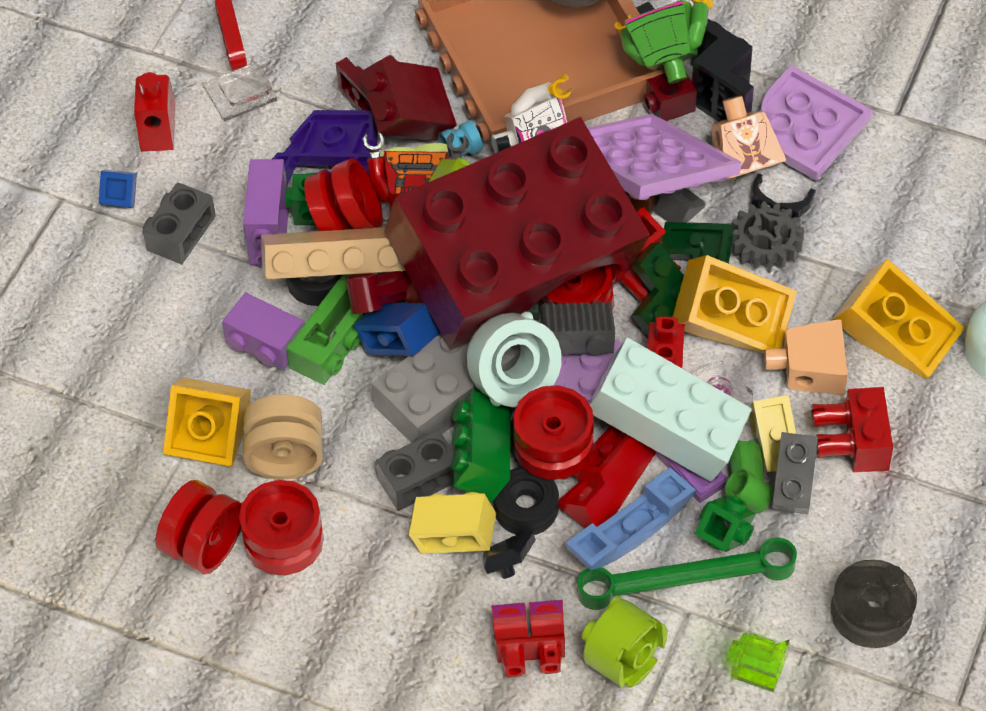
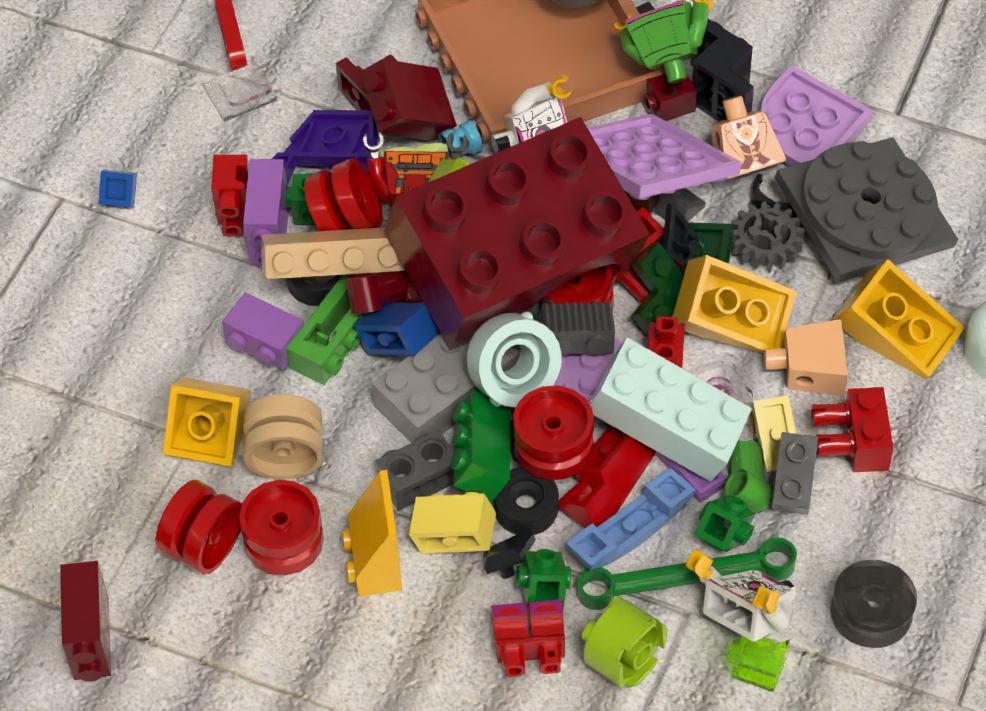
red torso [134,72,176,152] -> none
dark grey brick [142,182,216,265] -> none
none -> dark red brick [60,561,111,681]
none -> red hips [211,154,249,236]
none -> yellow slope [342,470,402,596]
none -> green brick [516,549,571,607]
none -> black piece [663,203,699,269]
none -> white torso [686,549,796,642]
none -> dark grey piece [775,137,958,282]

